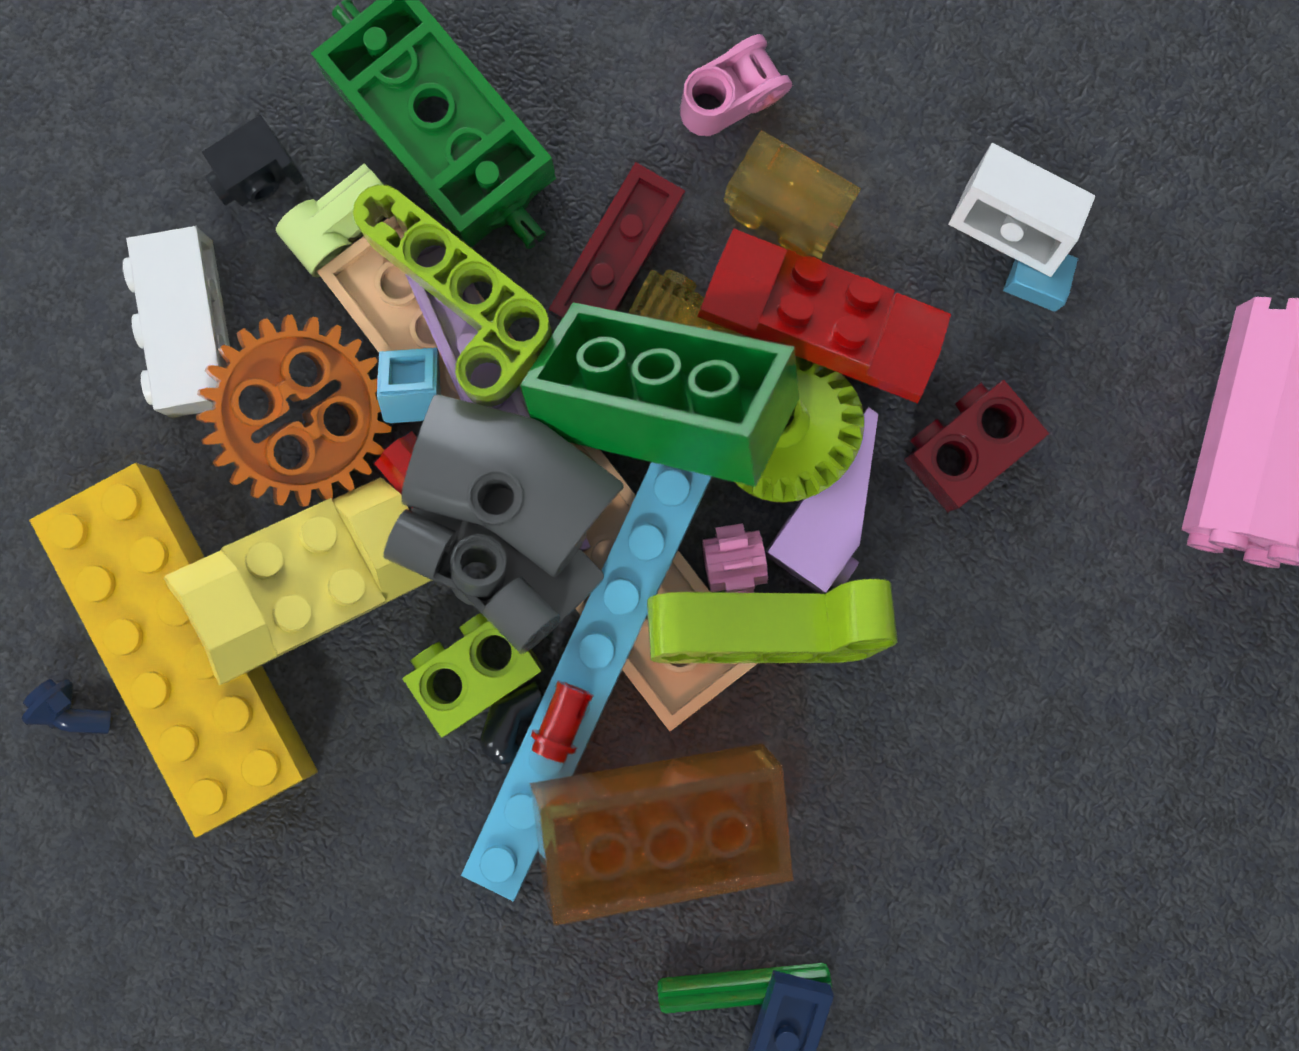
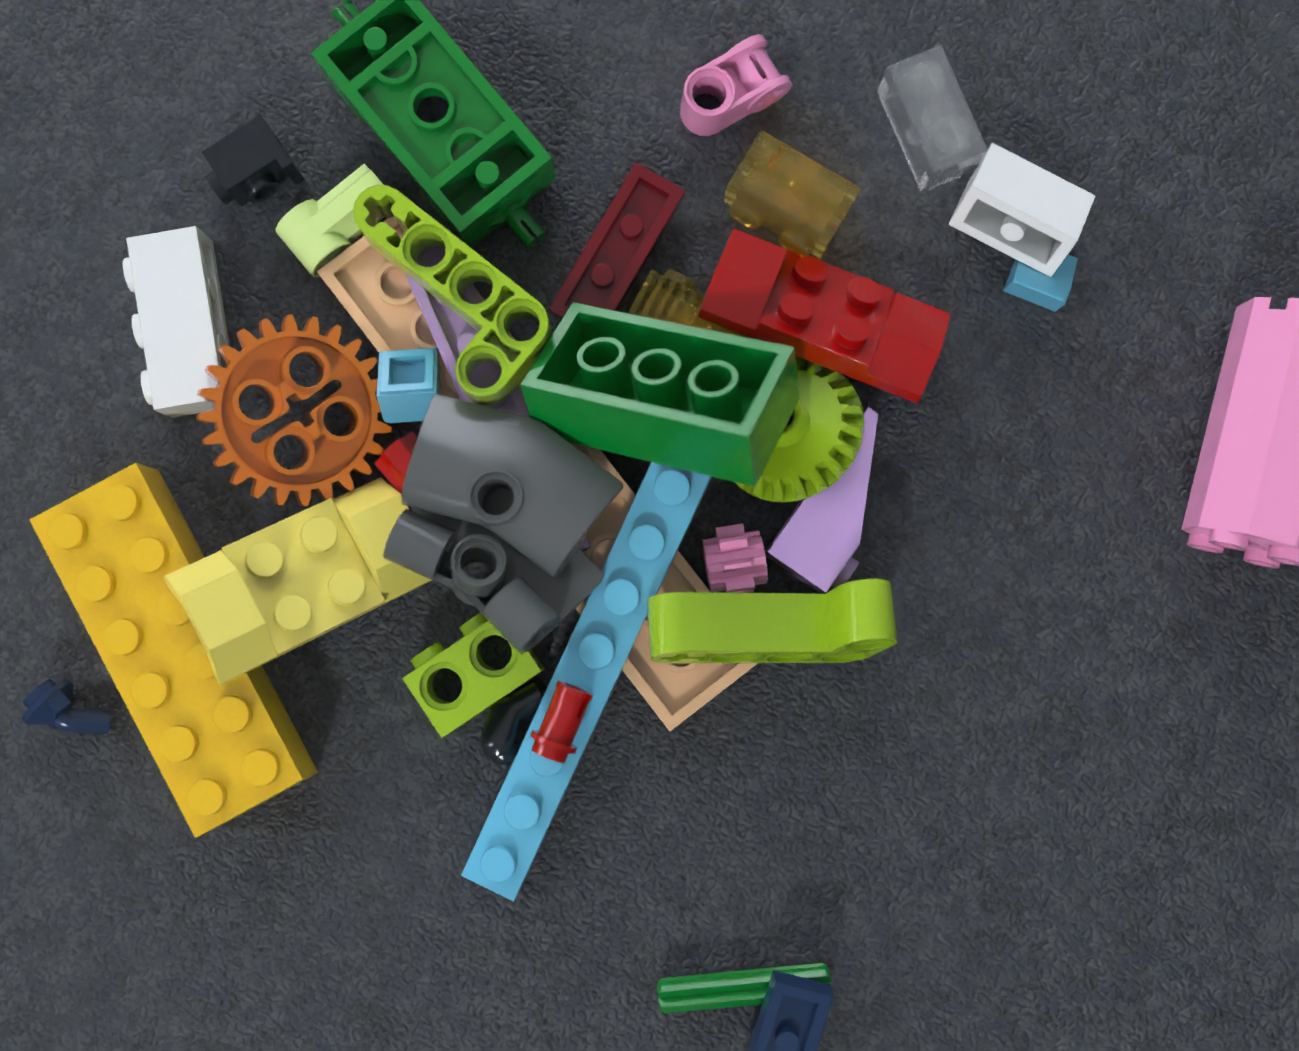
clear orange brick [530,743,793,926] -> none
dark red brick [904,380,1049,512] -> none
none -> clear brick [877,45,988,193]

